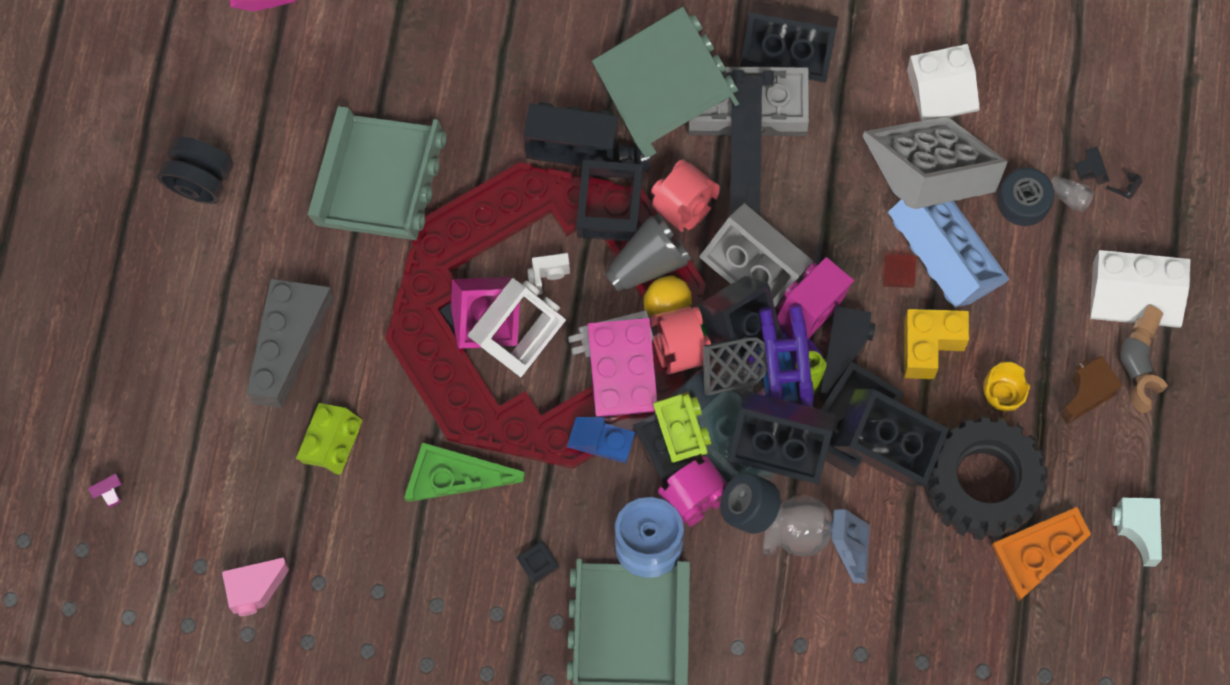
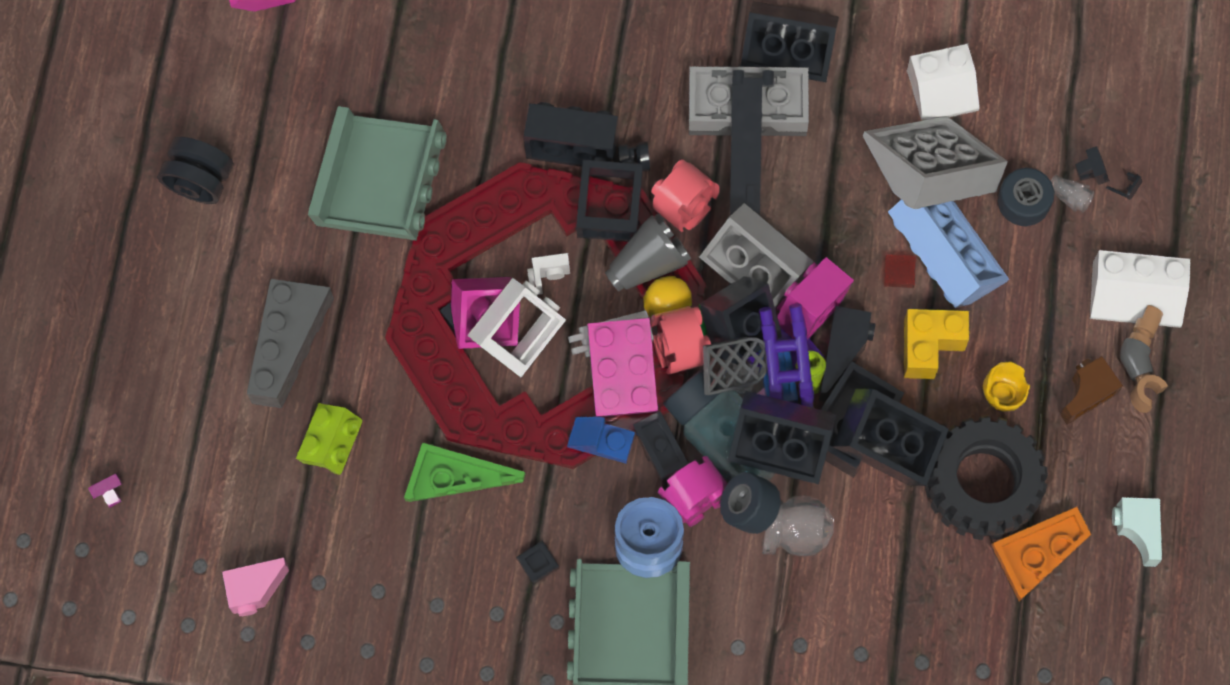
sand green panel [592,7,739,159] -> none
lime bracket [653,391,712,463] -> none
sand blue wing [830,509,870,584] -> none

